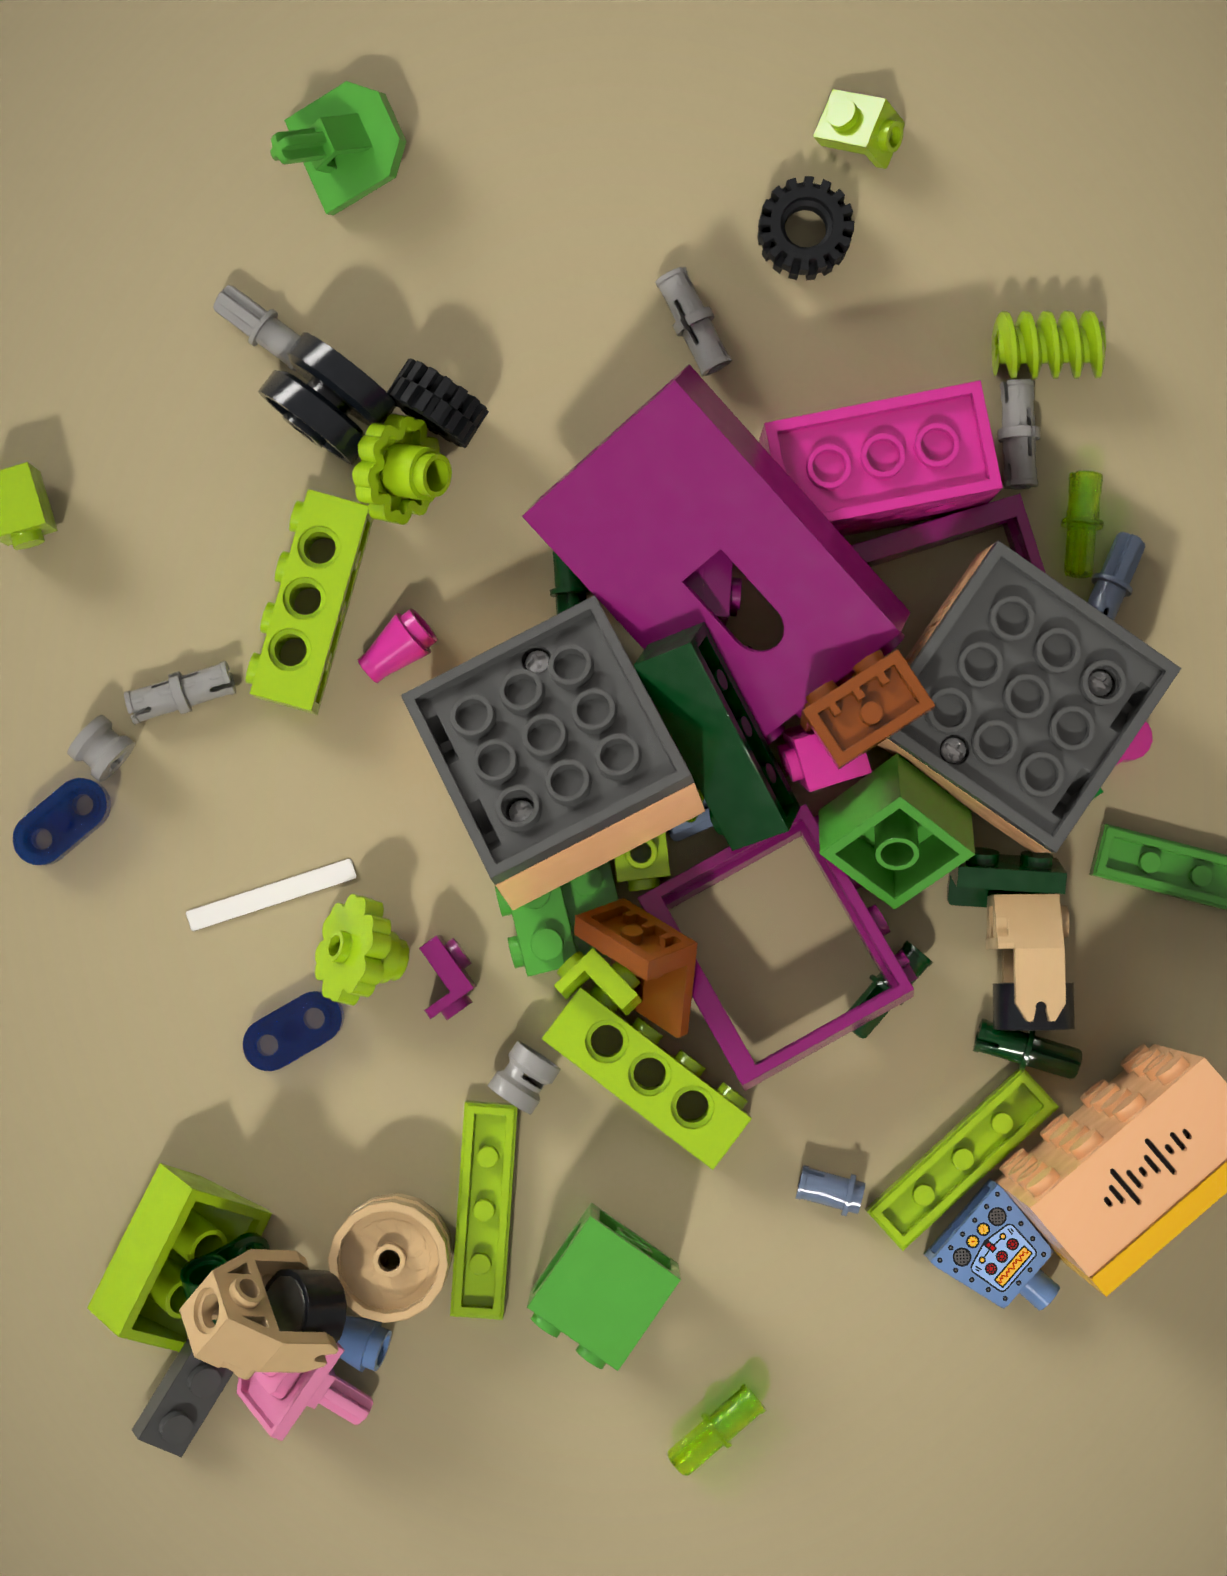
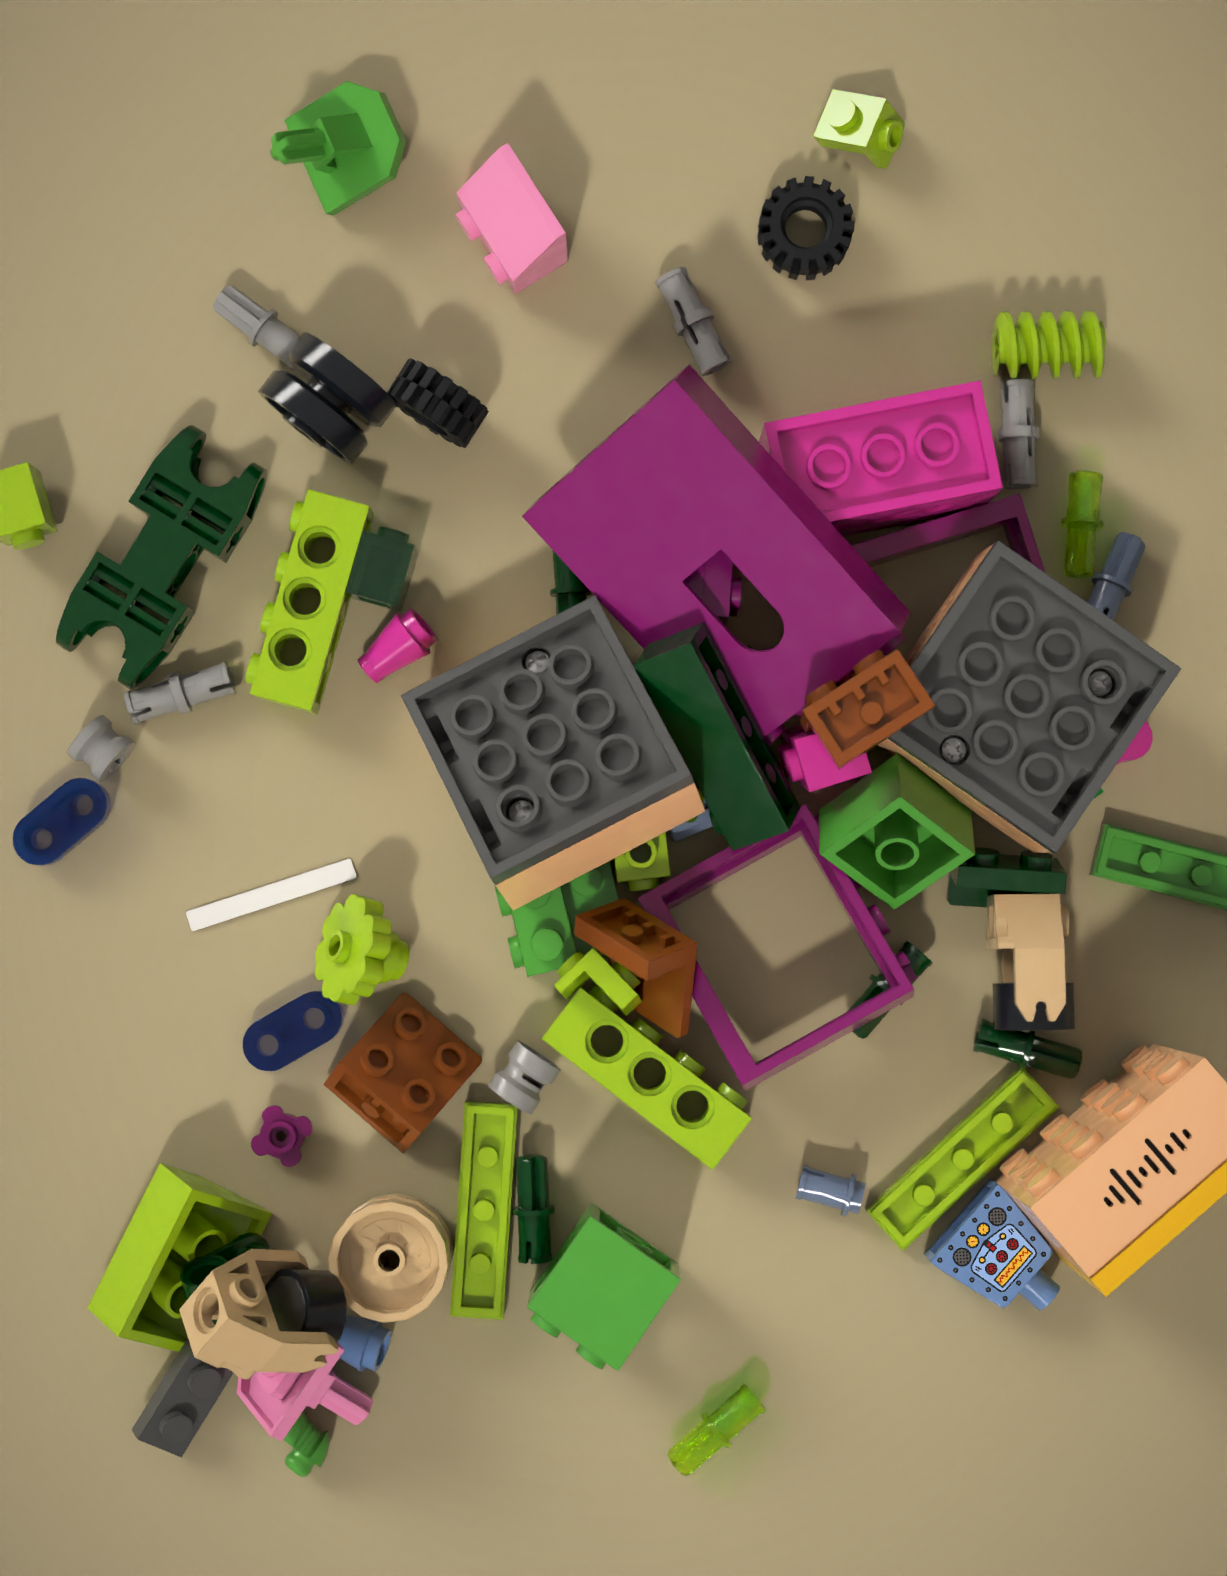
lime plant [352,414,452,525] -> none
magenta bracket [419,935,477,1020] -> none
none -> dark green piece [56,425,267,690]
none -> magenta plate [251,1105,313,1167]
none -> bright green arm [284,1410,329,1477]
none -> dark orange bracket [323,993,482,1154]
none -> clear green brick [346,527,419,612]
none -> bright pink slope [455,143,568,294]
none -> dark green axle [512,1154,555,1264]

